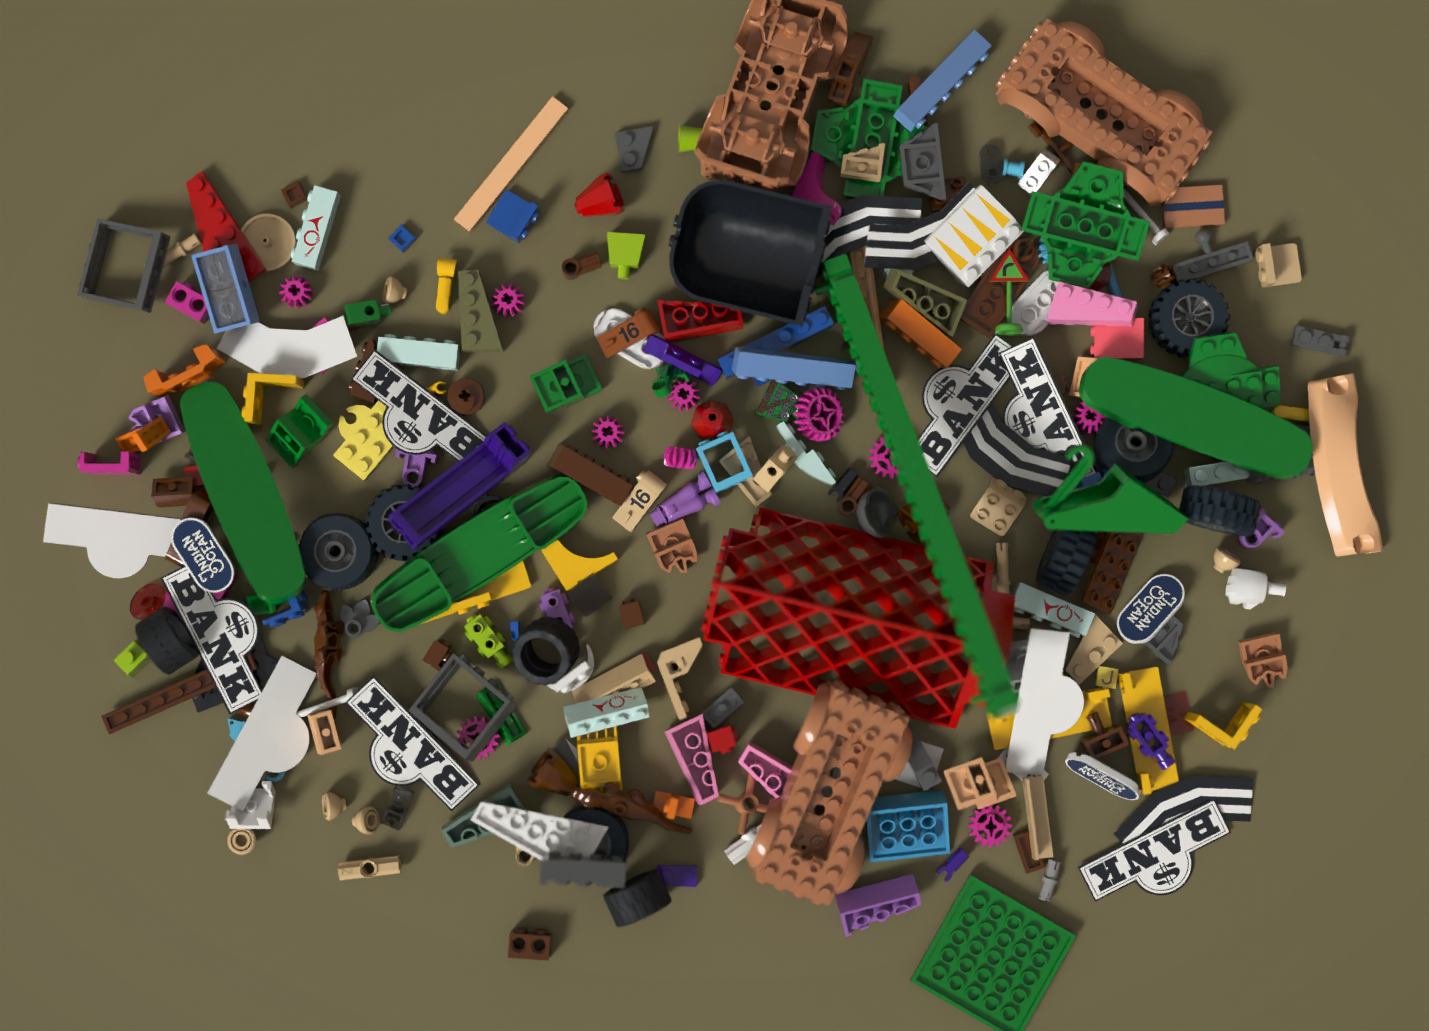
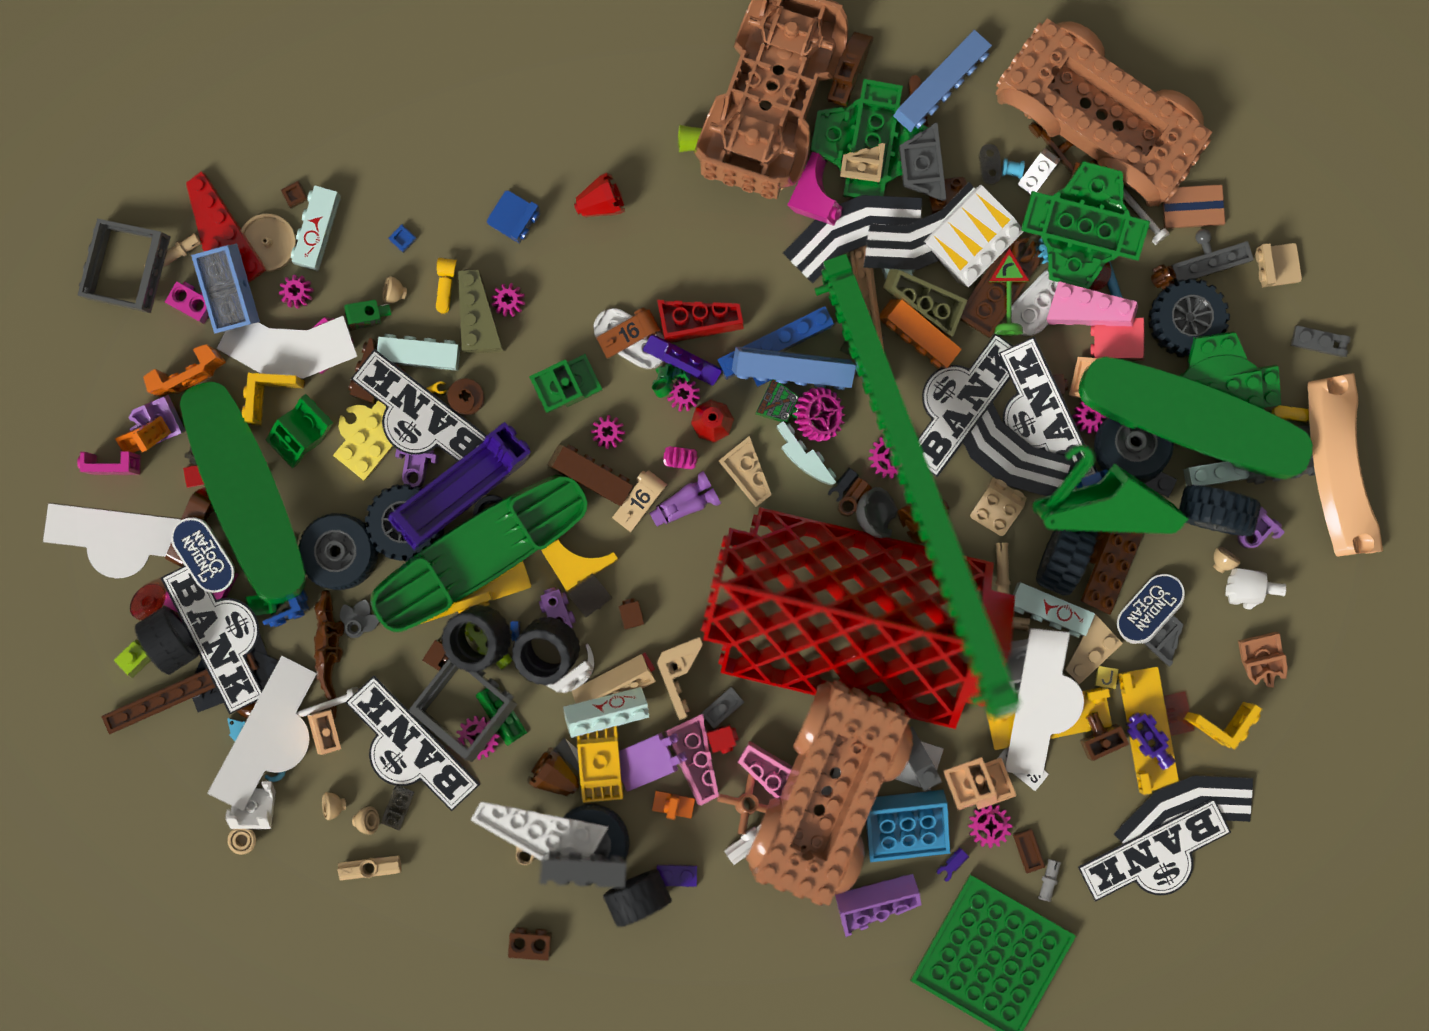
reddish brown panel [151,476,195,507] -> none
sand green wedge [441,782,529,848] -> none
light nougat tile [454,96,568,232] -> none
reddish brown piece [562,251,602,280] -> none
reddish brown animal [571,782,692,834] -> none
lime torso [607,232,646,279] -> none
dark grey wing [615,126,653,173] -> none
nougat plate [646,518,698,573] -> none
black cylinder [669,180,832,326] -> none
medium azure window [696,431,753,494] -> none
tan torso [753,445,797,492] -> none
tan panel [1022,776,1053,860] -> none
tile [1065,752,1141,800] -> none
none -> black tyre [442,605,511,672]
none -> medium lavender tile [619,733,688,792]

